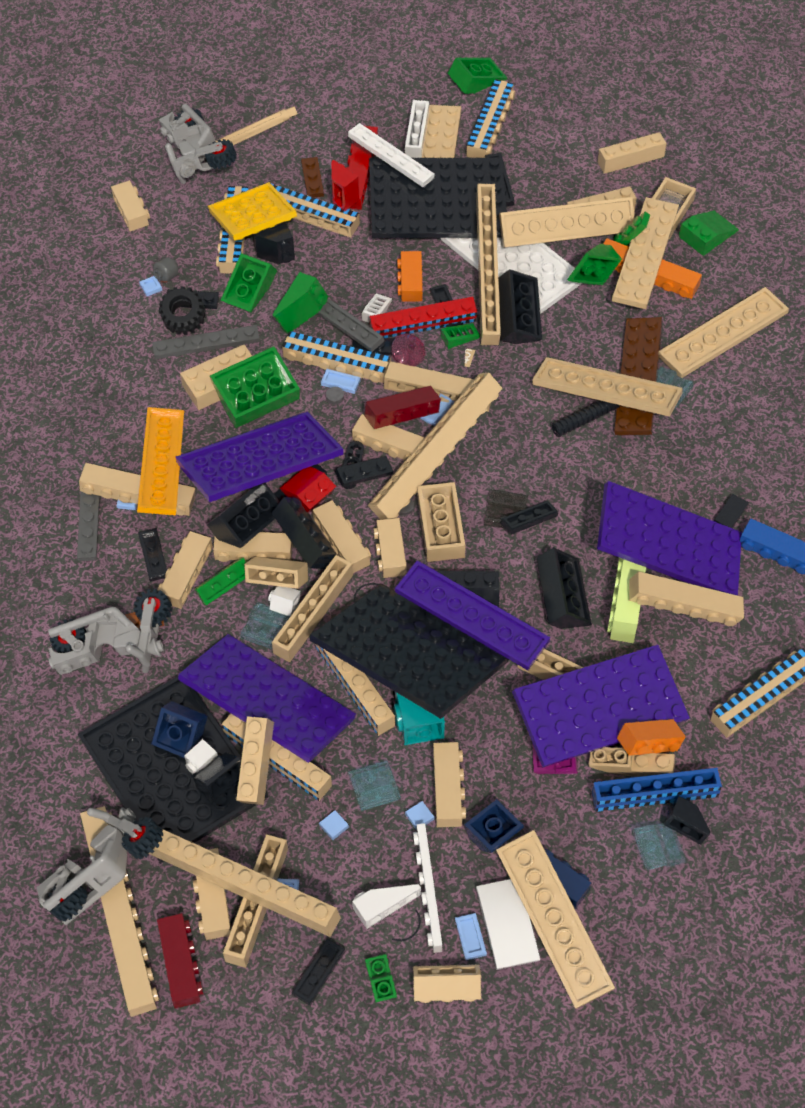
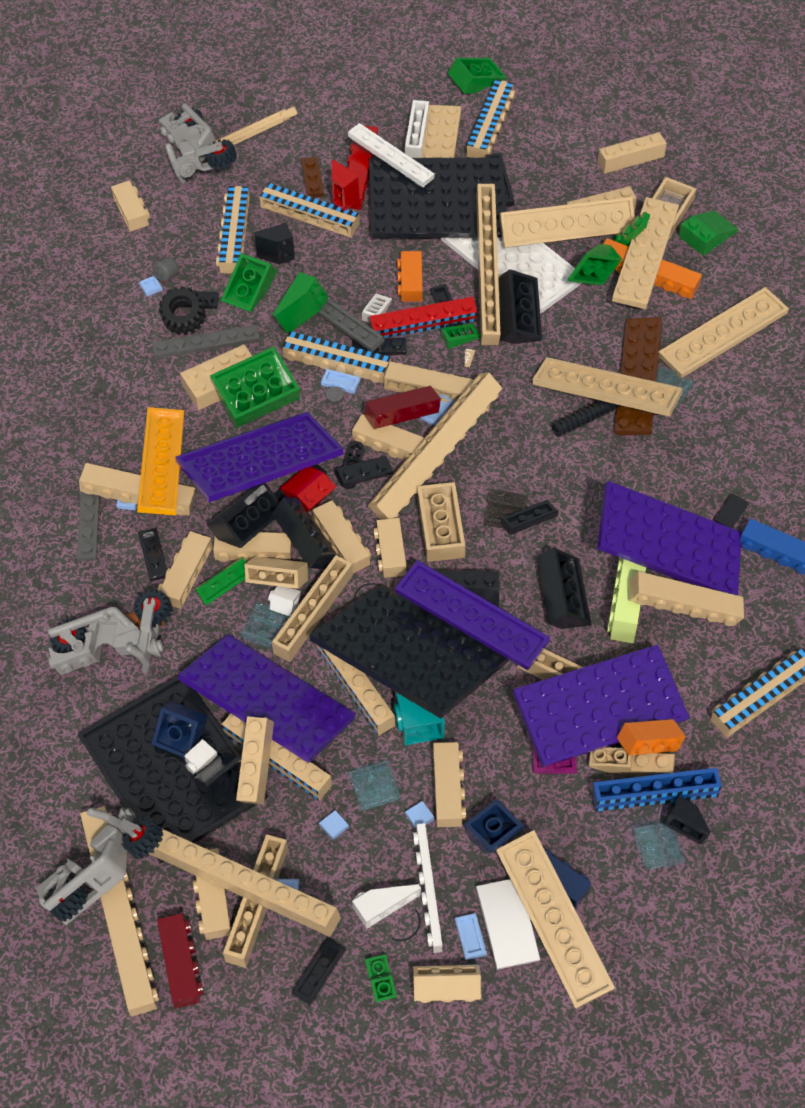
yellow plate [208,182,297,241] -> none
clear pink dish [391,334,426,367] -> none

